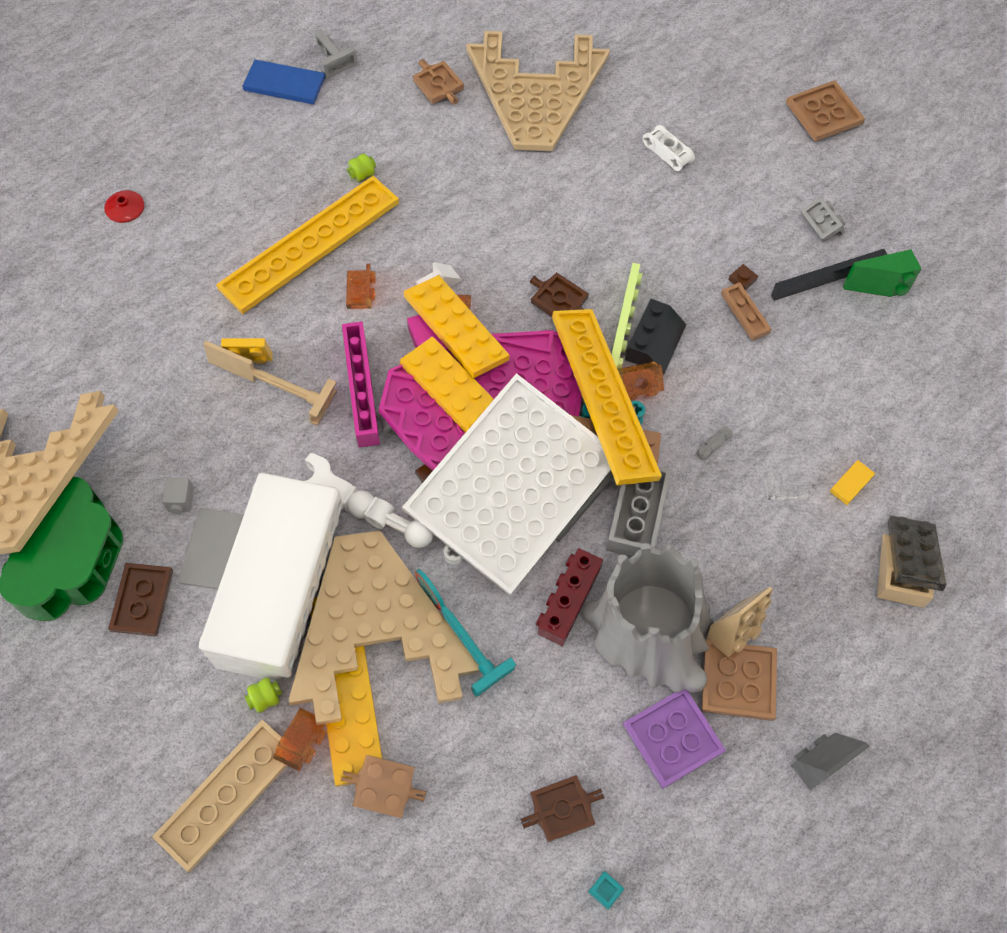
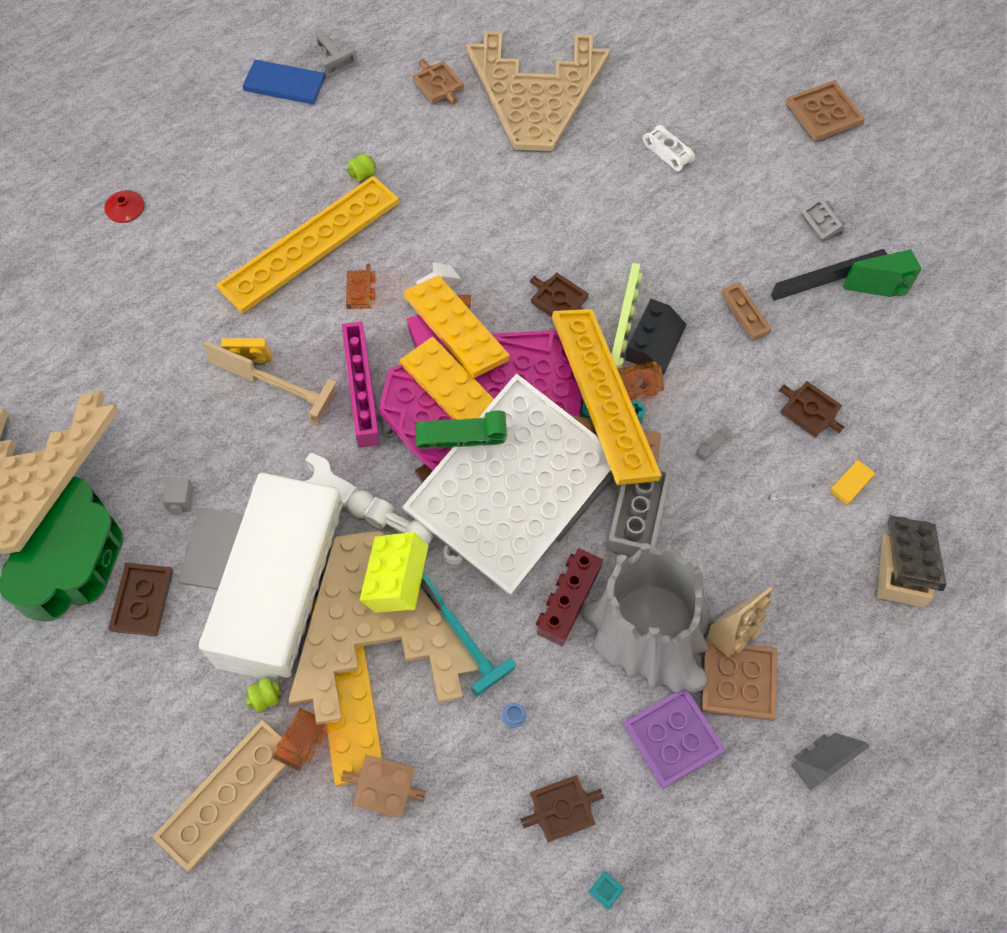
reddish brown plate [728,264,758,290] -> none
none -> neon yellow brick [359,532,429,613]
none -> green beam [415,410,507,449]
none -> medium blue plate [502,703,526,728]
none -> reddish brown plate [779,381,845,438]

